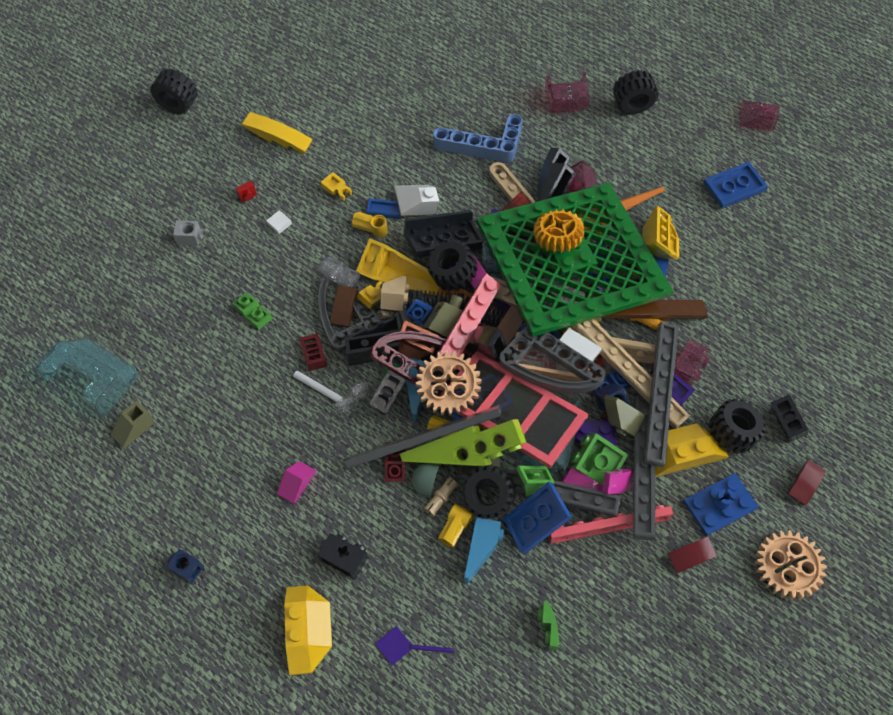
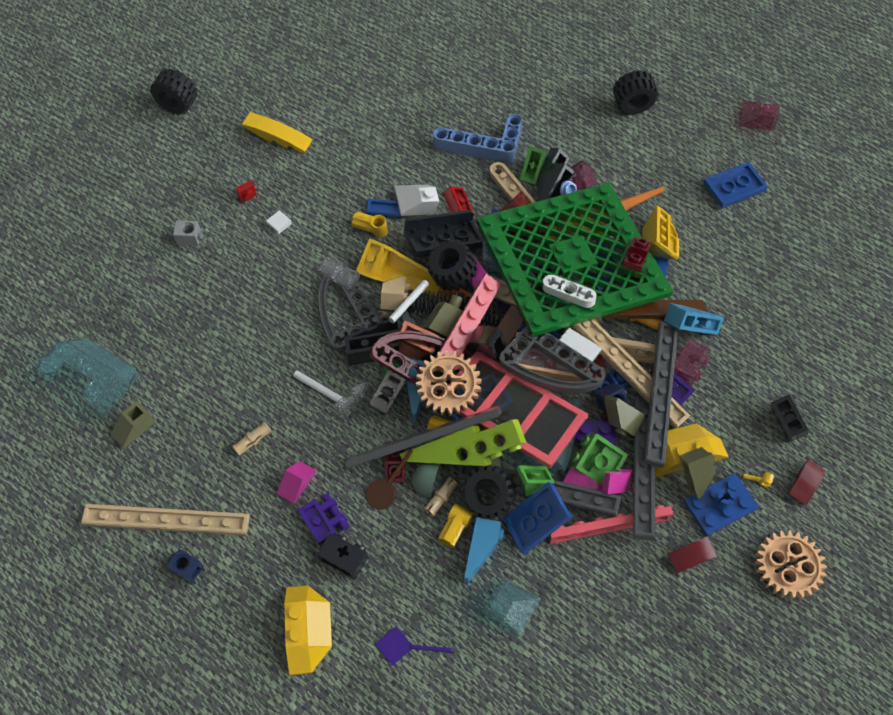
bright green slope [232,292,273,330] -> none
dark red slope [299,333,327,371] -> none
yellow plate [320,172,352,201] -> none
reddish brown slope [330,285,358,328] -> none
yellow plate [357,281,383,309] -> none
blue slope [405,299,434,325] -> none
light orange gear [534,209,584,253] -> none
bright green slope [537,601,559,651] -> none
clear pink piece [545,72,589,113] -> none
black tyre [709,399,766,454] -> none
none -> tan tile [81,504,250,536]
none -> tan pin [232,422,272,456]
none -> dark purple plate [298,493,349,545]
none -> reddish brown piece [366,450,413,510]
none -> white bar [388,280,429,323]
none -> red slope [443,186,474,216]
none -> clear light blue slope [483,578,542,637]
none -> bright green slope [519,146,547,185]
none -> white beam [543,275,596,308]
none -> light blue plate [560,181,577,195]
none -> dark red slope [622,237,651,273]
none -> dark azure slope [664,303,724,335]
none -> olive slope [679,447,715,499]
none -> yellow hand [743,472,774,488]

